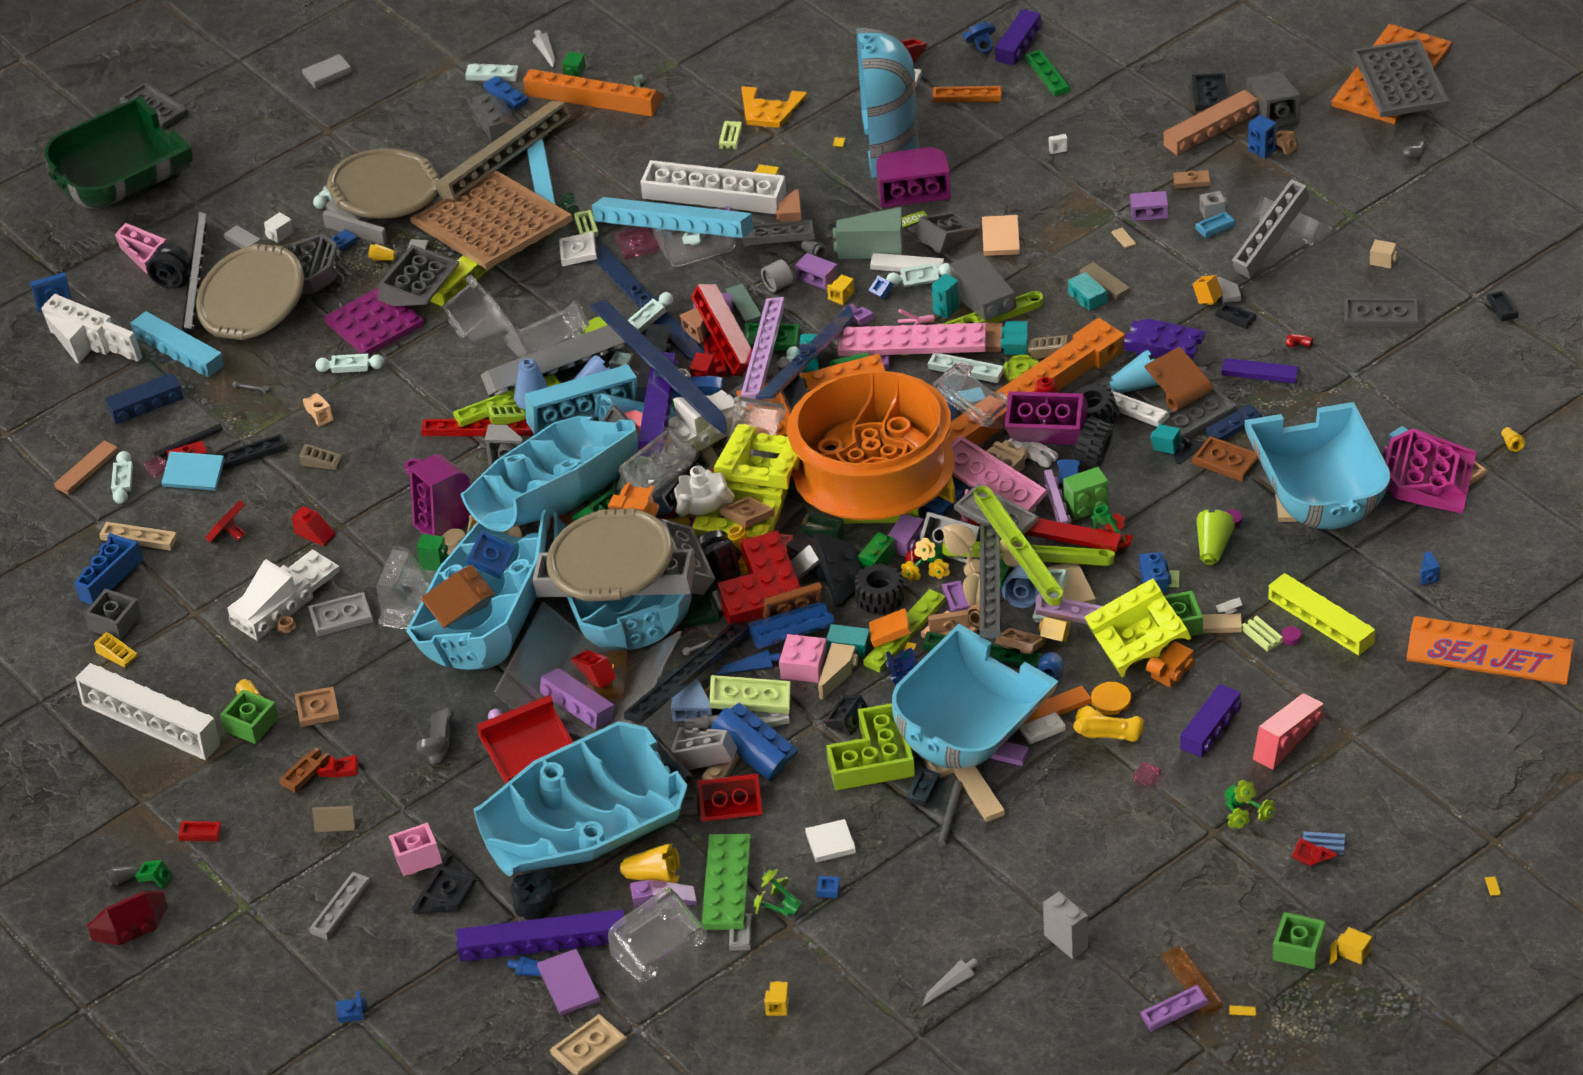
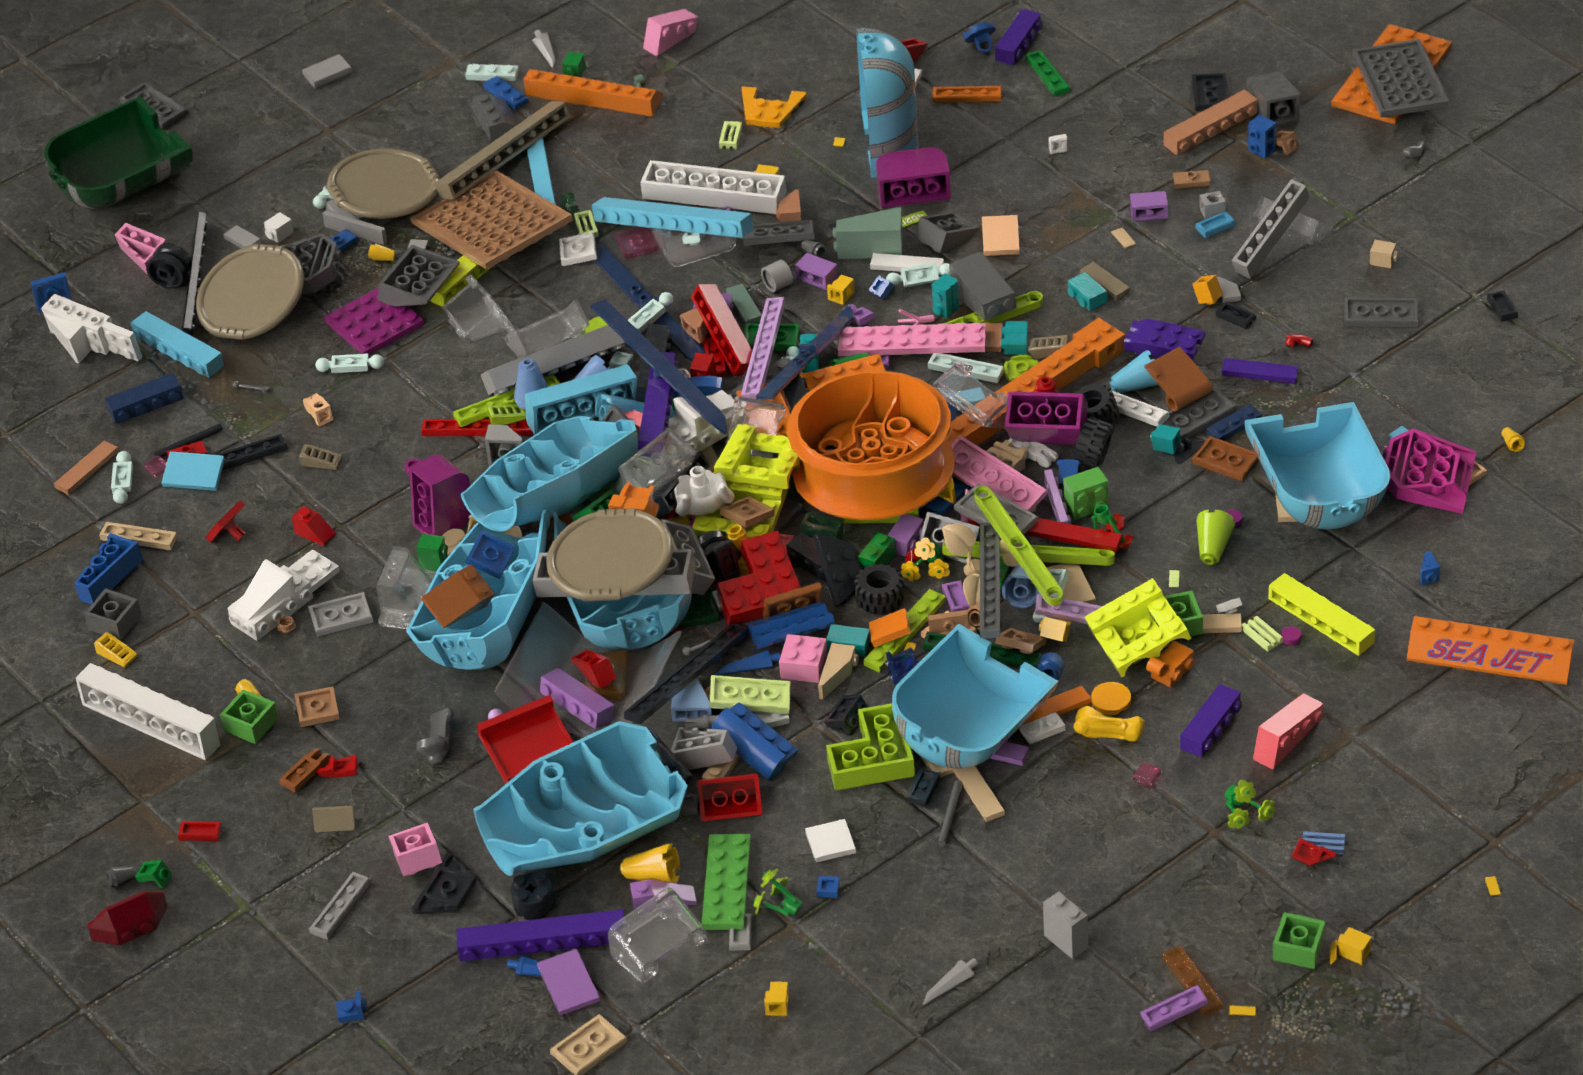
light grey tile [790,544,820,581] -> none
blue brick [1139,552,1172,593] -> none
none -> bright pink wedge [643,9,698,56]

